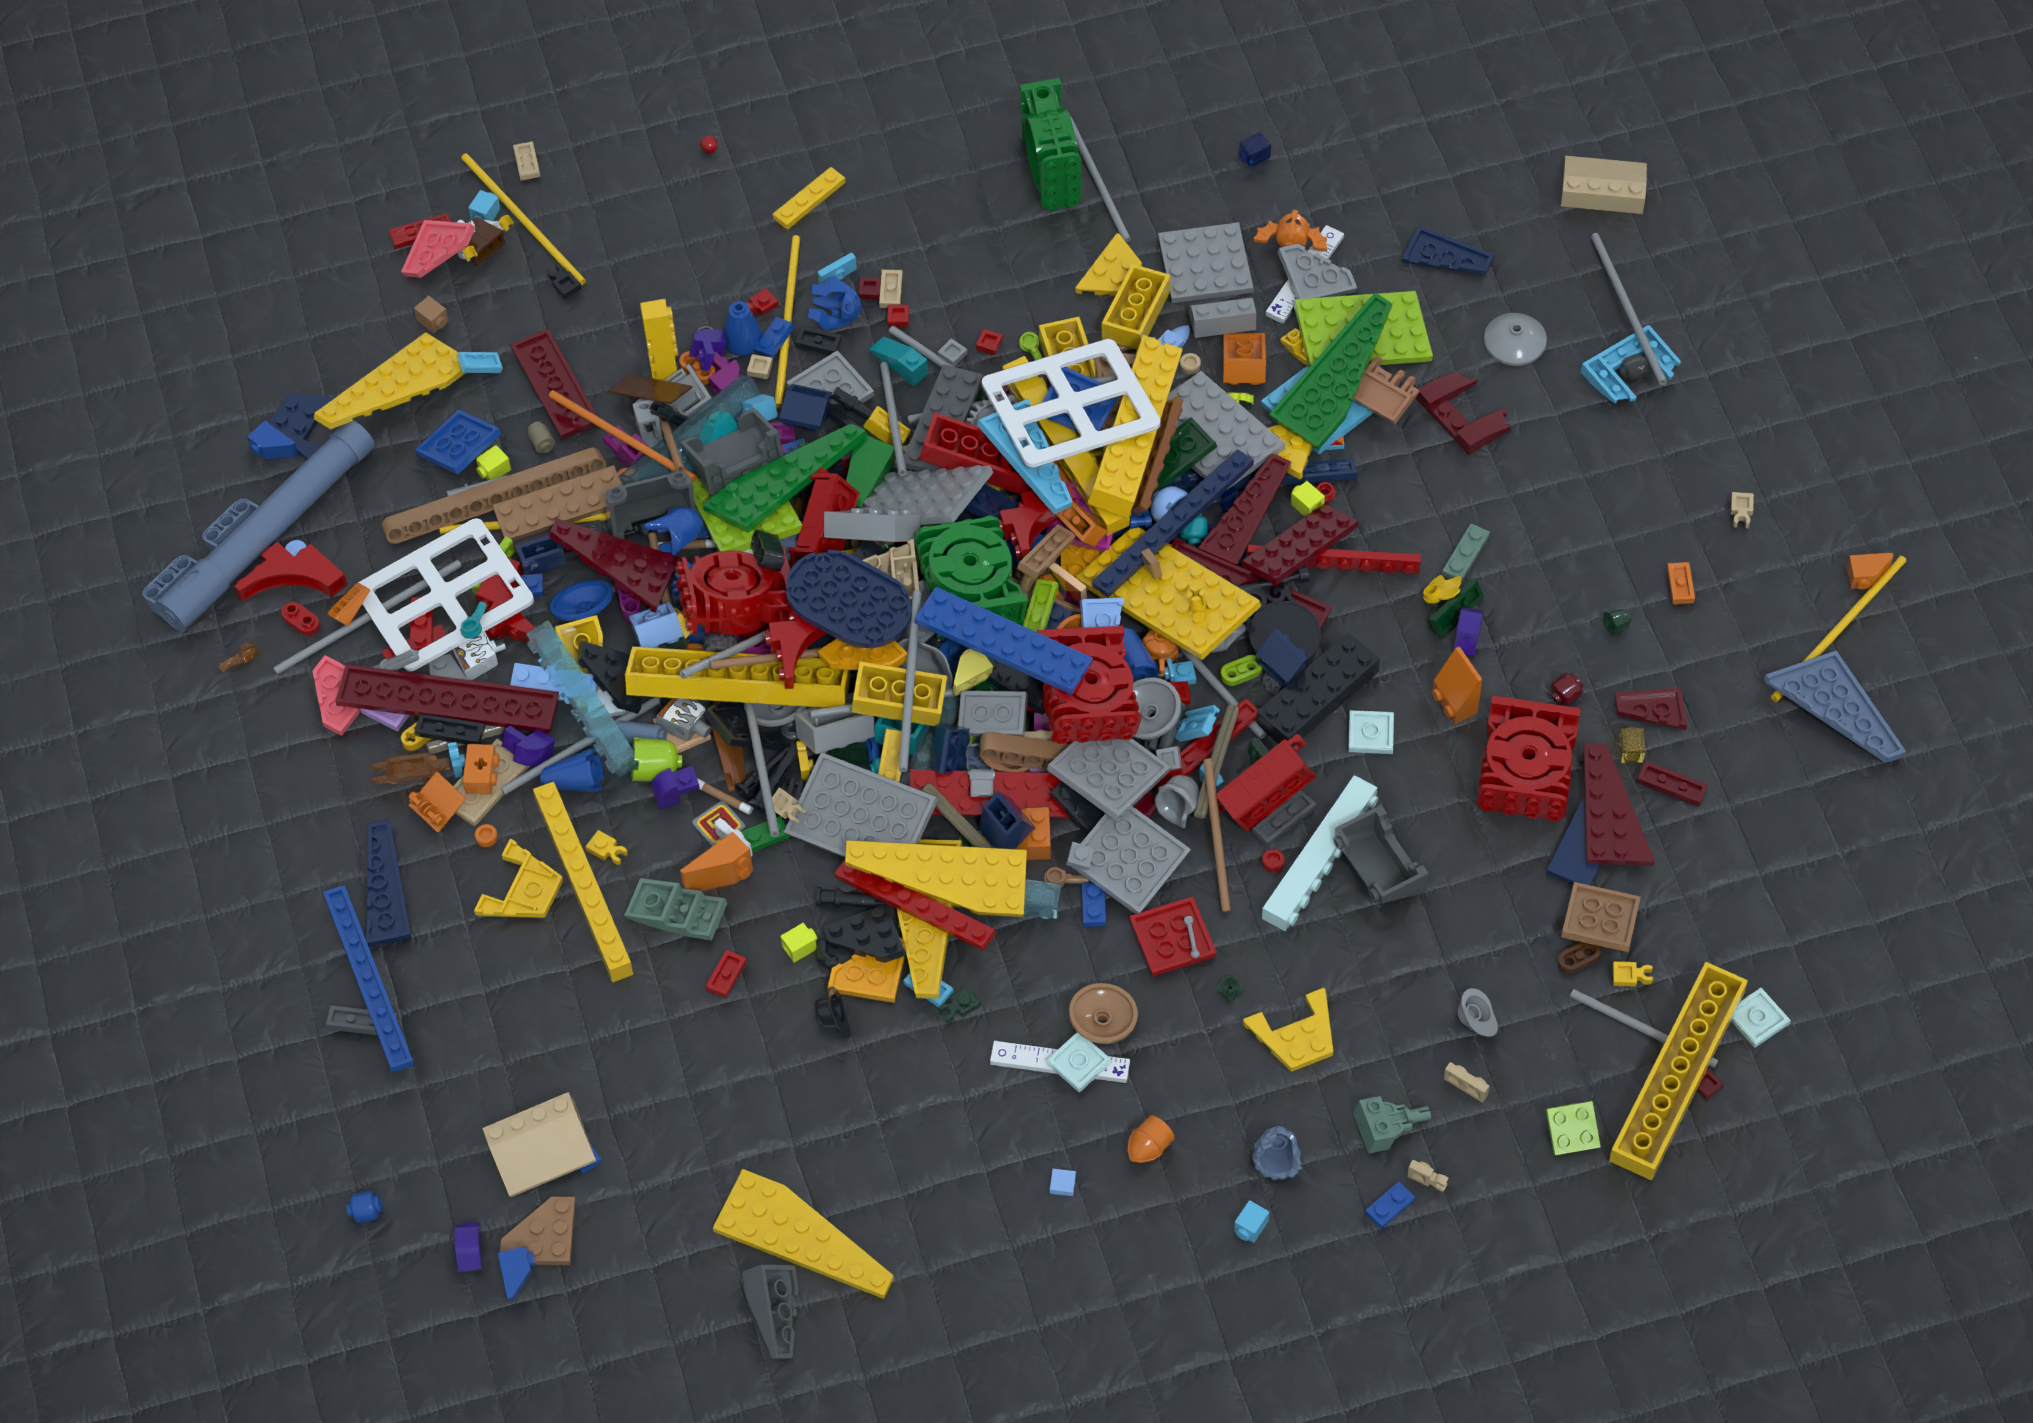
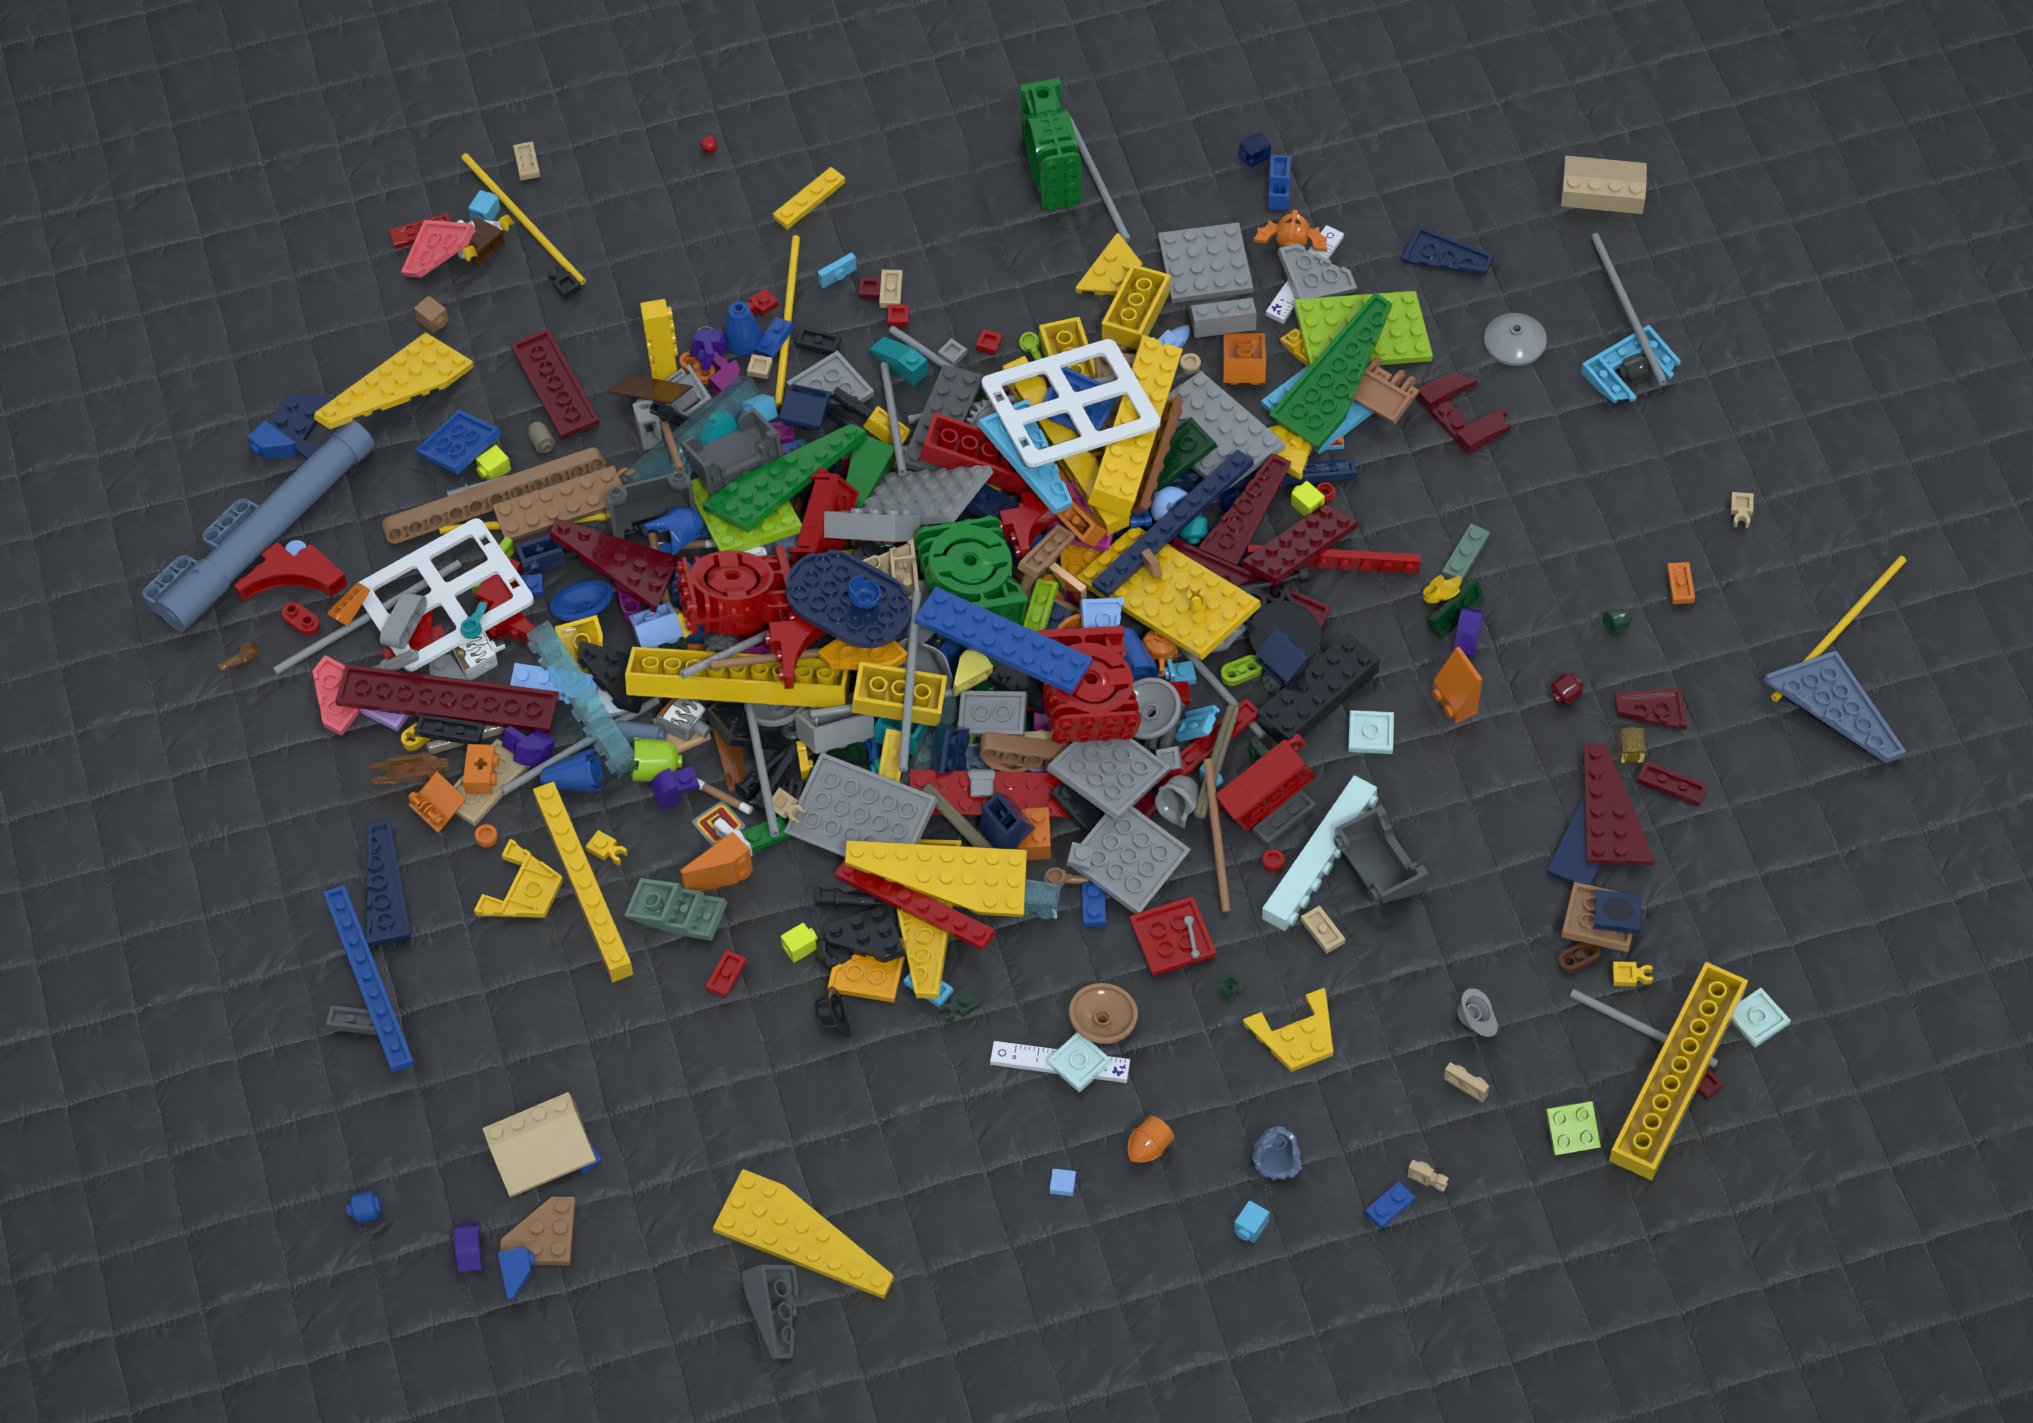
medium azure plate [448,742,465,778] -> none
medium azure plate [457,352,503,373] -> none
orange piece [549,390,697,483] -> none
magenta brick [603,425,649,467] -> none
black beam [751,529,785,572] -> none
blue piece [808,277,862,330] -> none
neon yellow piece [1227,392,1254,404] -> none
sand green brick [1353,1096,1431,1154] -> none
red brick [1476,695,1581,822] -> none
orange slope [1847,553,1893,590] -> none
none -> light grey beam [380,592,427,649]
none -> blue hair [848,575,882,609]
none -> blue slope [1268,155,1291,210]
none -> tan plate [1301,905,1345,954]
none -> dark blue tile [1594,890,1642,934]

